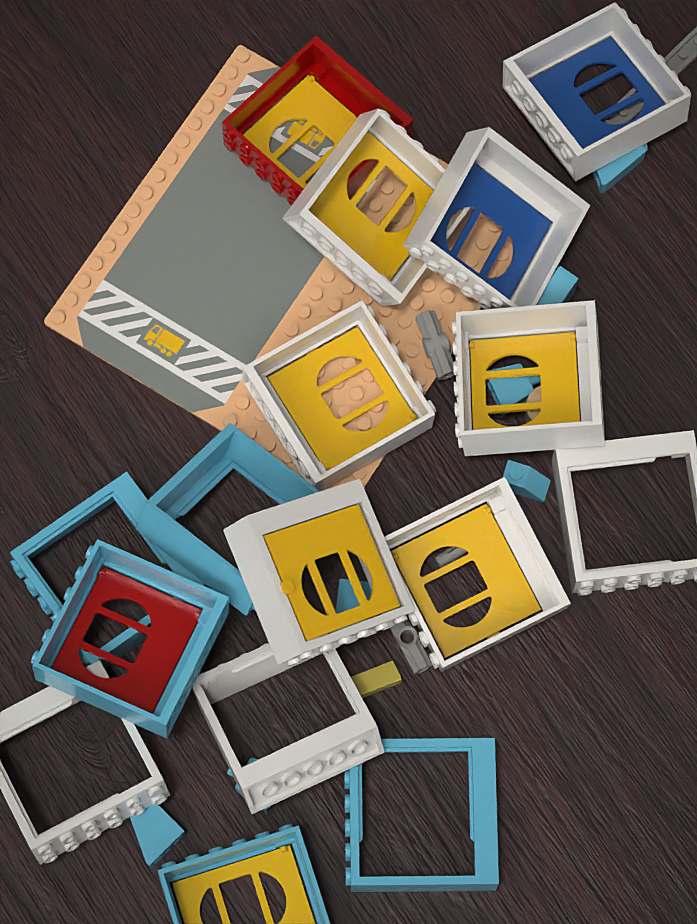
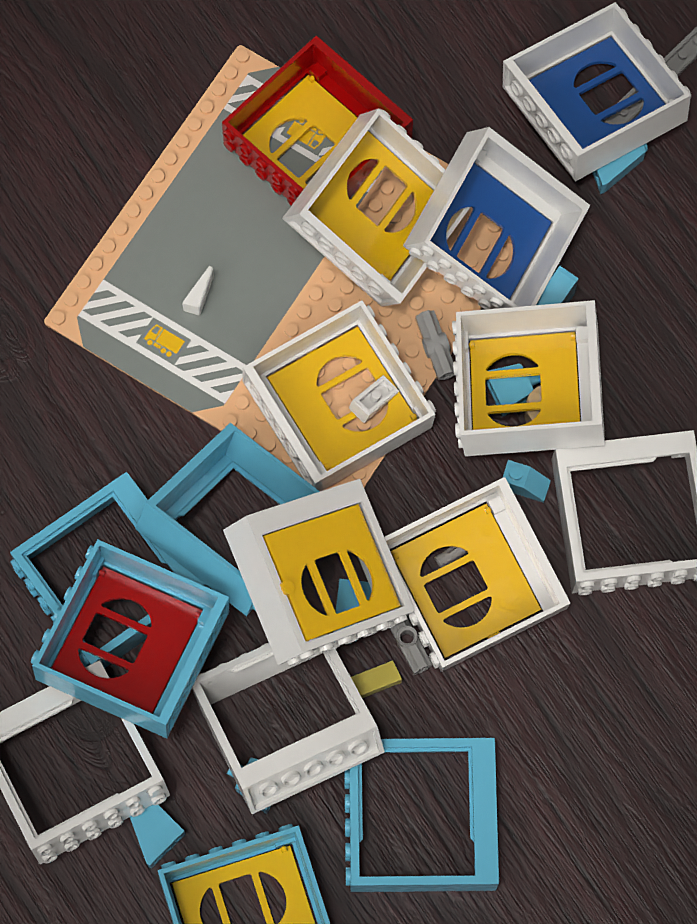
none -> white slope [182,266,214,315]
none -> white slope [349,375,399,423]

